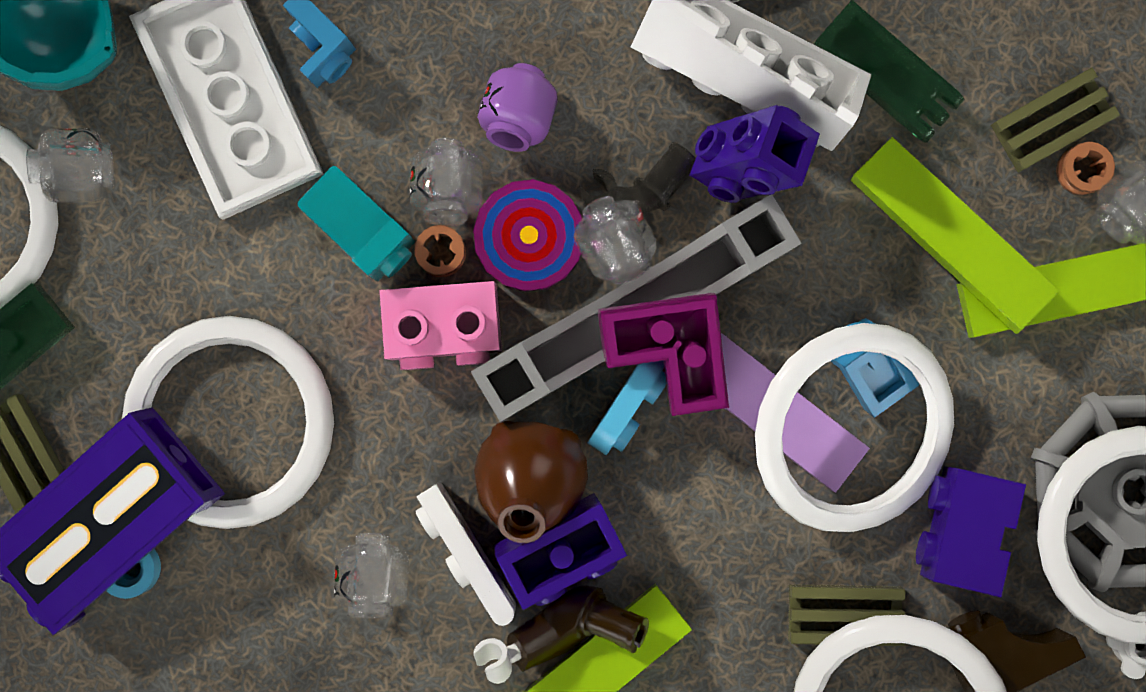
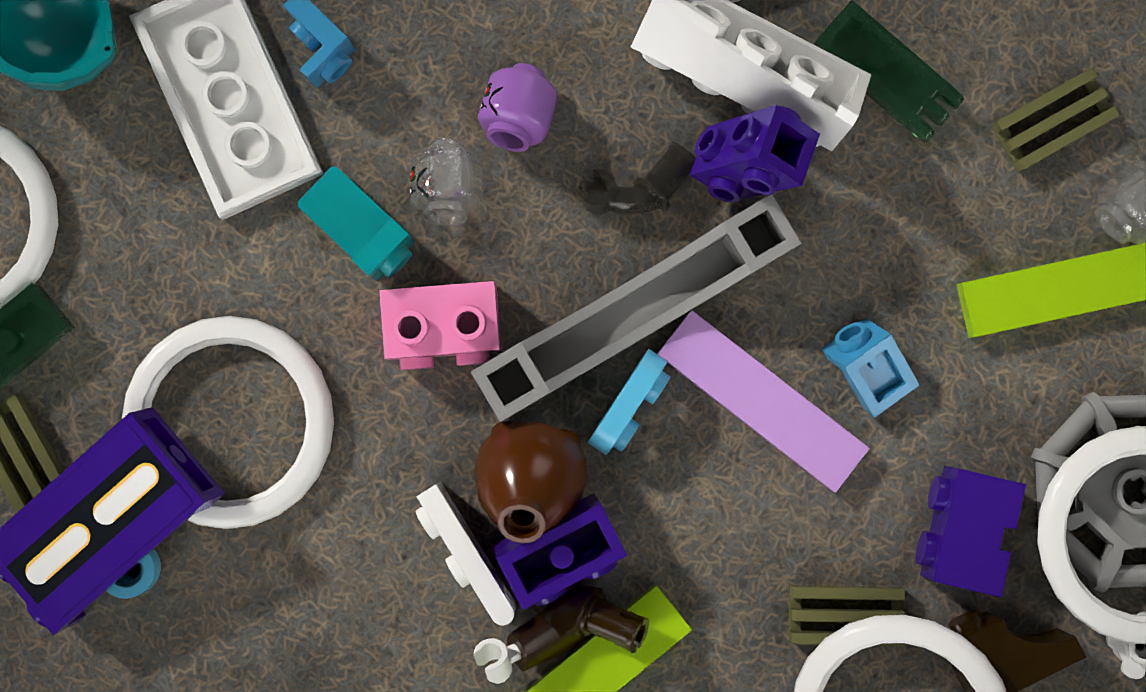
clear head [26,128,114,203] -> none
clear head [334,533,409,619] -> none
nougat bush [415,225,466,277] -> none
tile [473,179,585,292] -> none
clear head [574,196,657,284] -> none
magenta brick [598,293,729,416] -> none
white wedge [755,323,954,532] -> none
lime tile [850,137,1060,334] -> none
nougat bush [1056,141,1115,195] -> none

